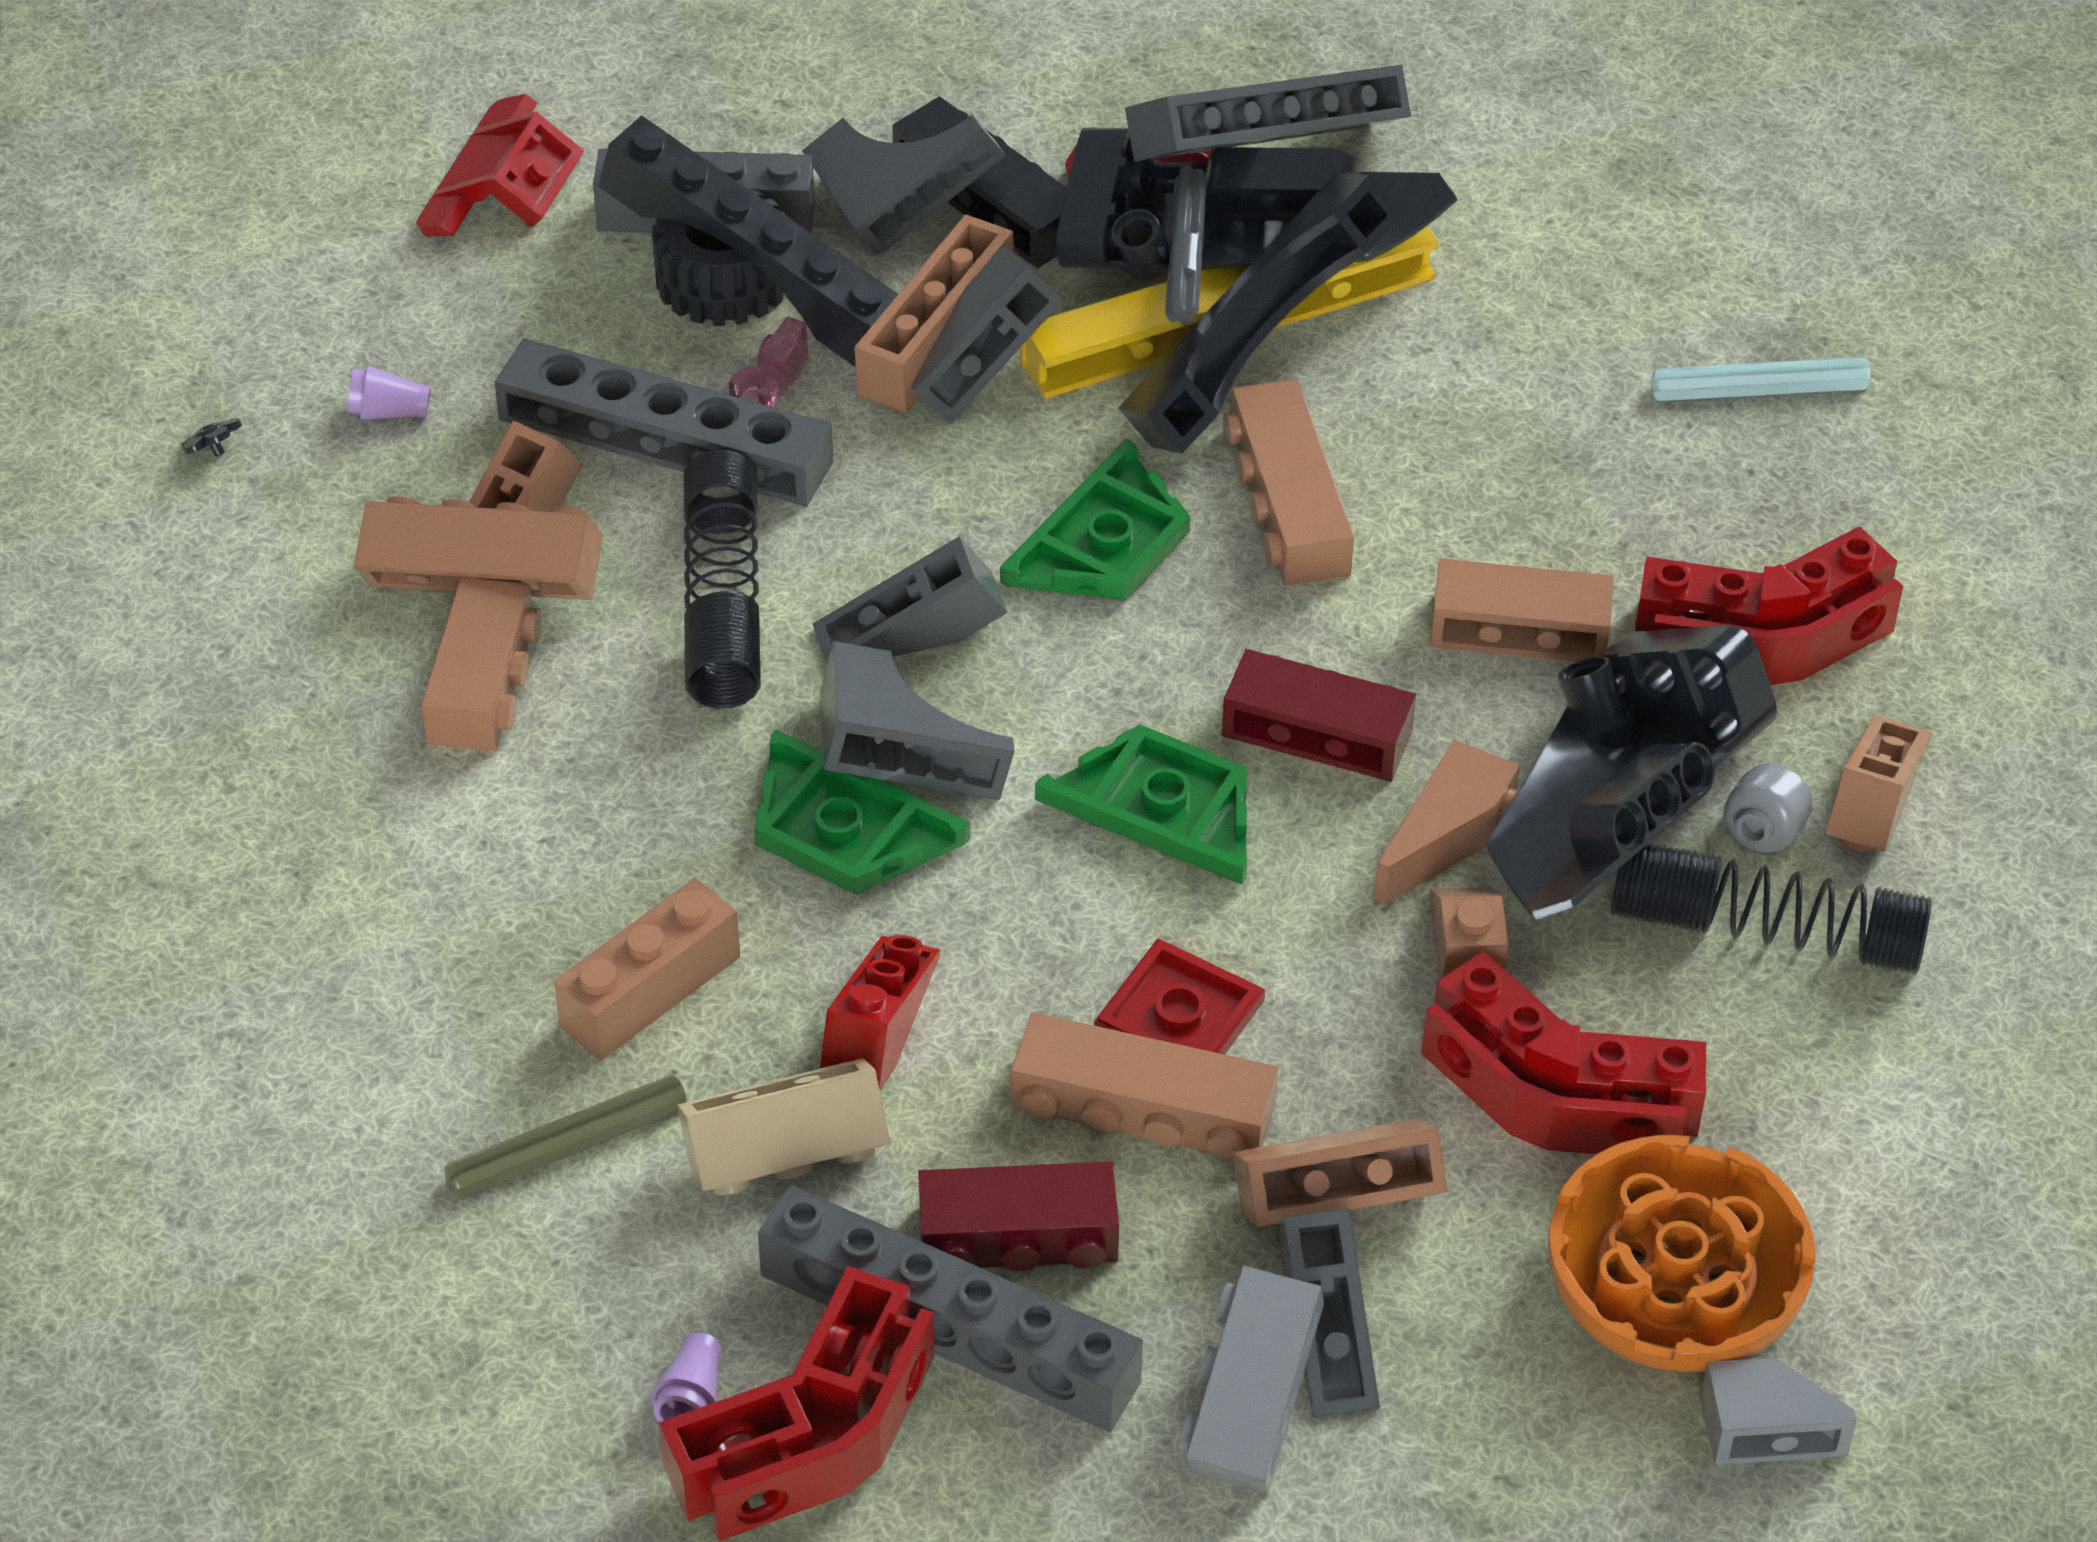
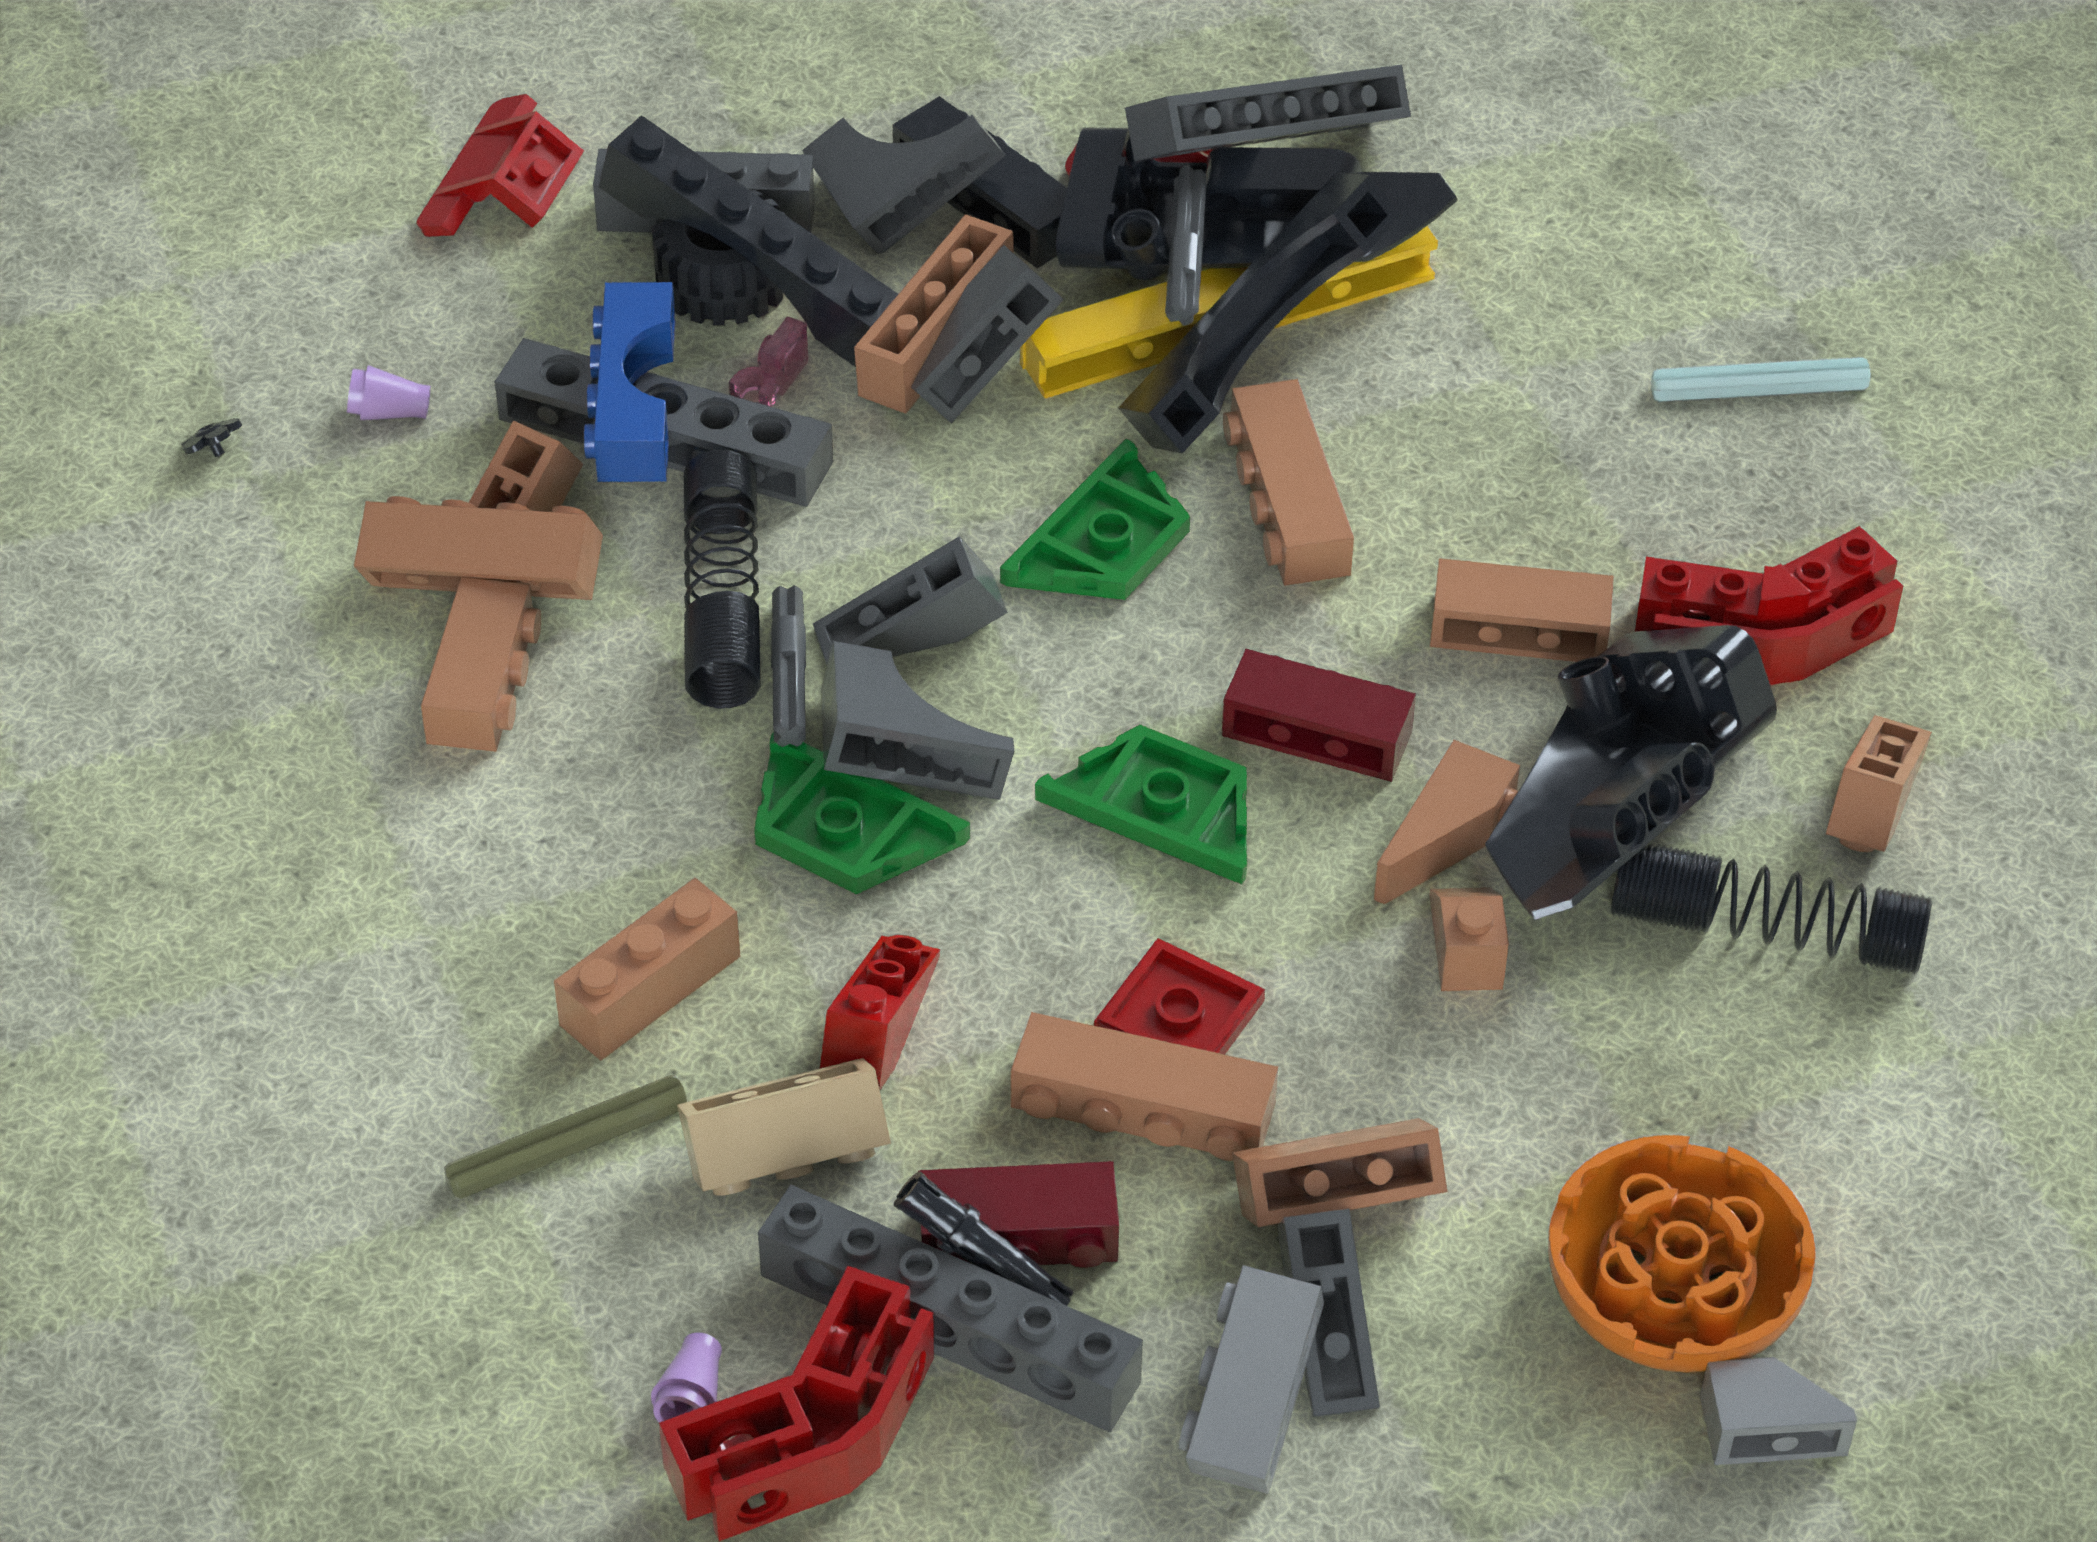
red brick [1421,951,1706,1154] -> none
light grey head [1724,763,1812,854] -> none
none -> blue arch [584,282,675,482]
none -> dark grey axle [771,585,806,747]
none -> black pin [894,1172,1073,1306]

